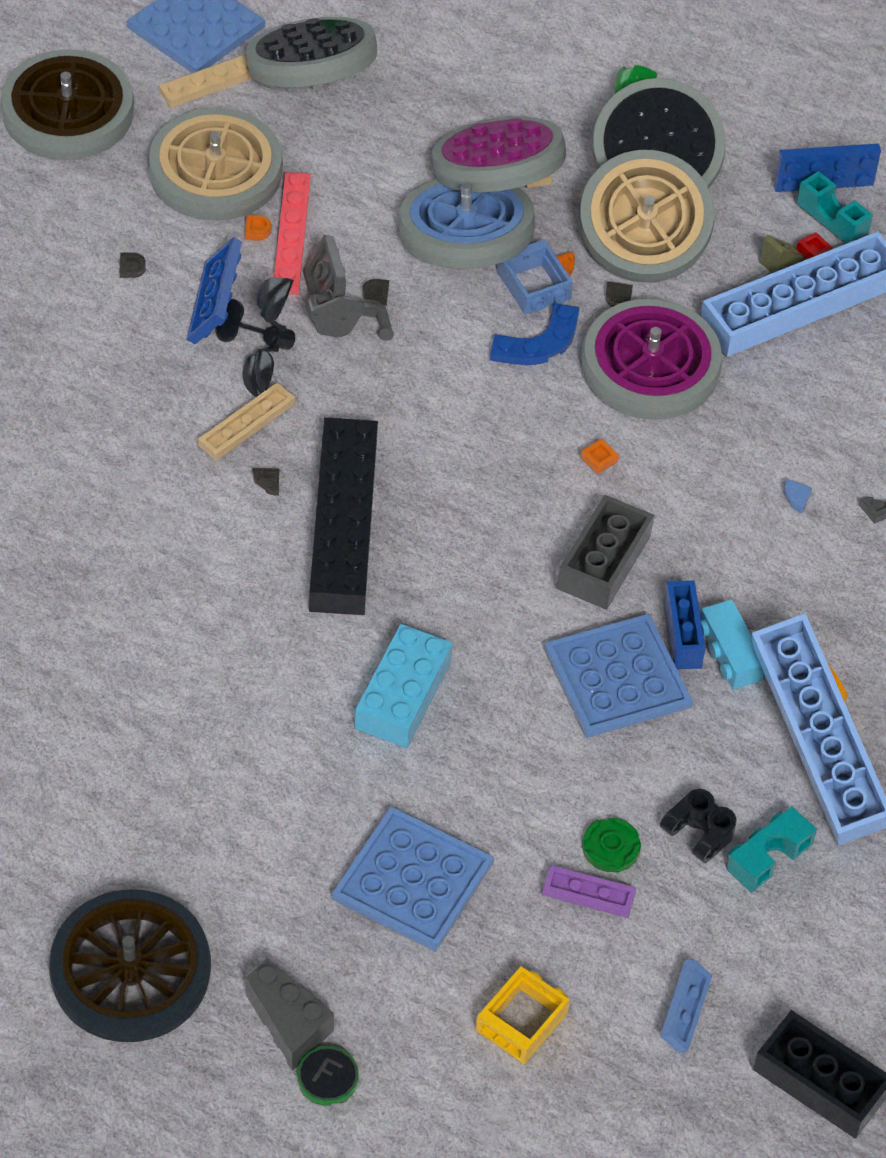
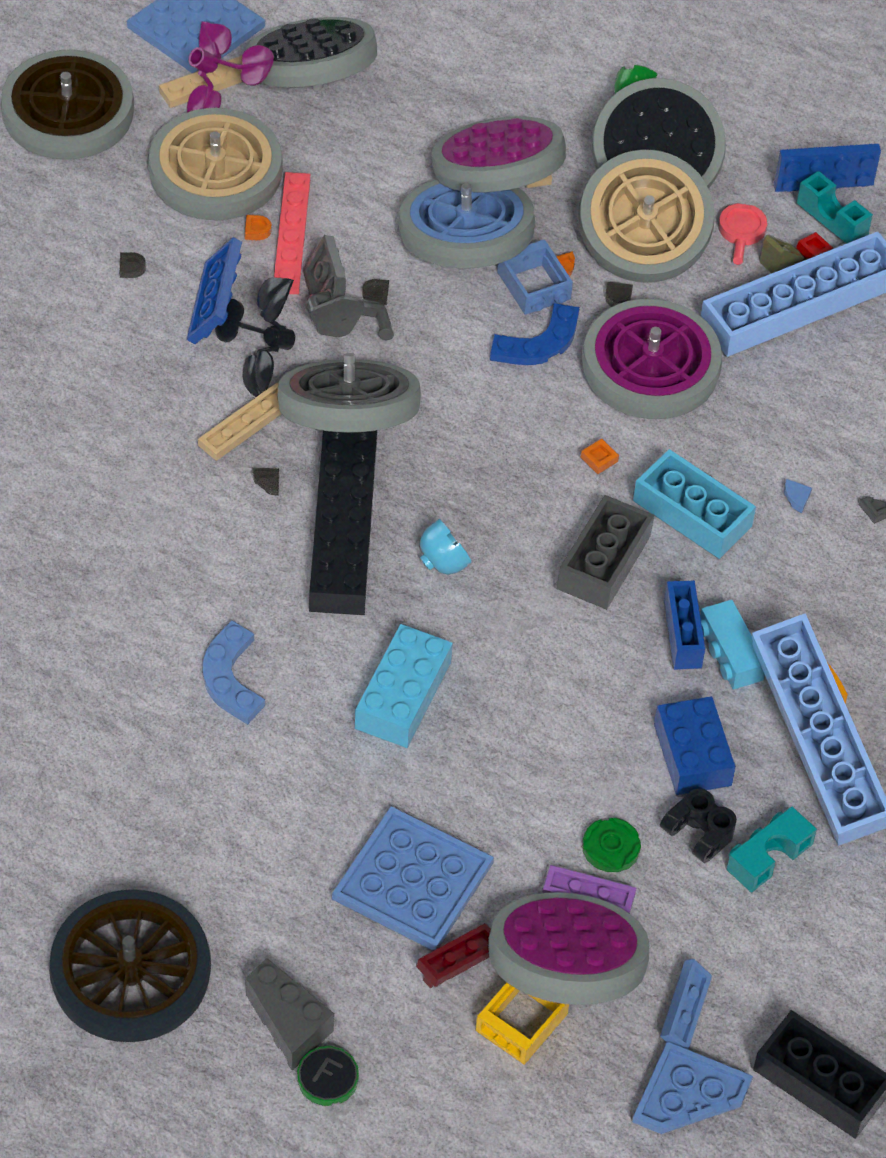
medium blue plate [545,614,693,738] -> none
none -> magenta plant [187,21,274,113]
none -> medium blue plate [203,620,265,725]
none -> wheel [278,353,421,432]
none -> dark red hinge [416,923,491,988]
none -> medium azure cylinder [420,519,471,575]
none -> wheel [489,893,649,1005]
none -> medium blue plate [632,1041,753,1134]
none -> medium azure brick [633,449,756,559]
none -> blue brick [654,696,736,795]
none -> coral piece [718,203,767,265]

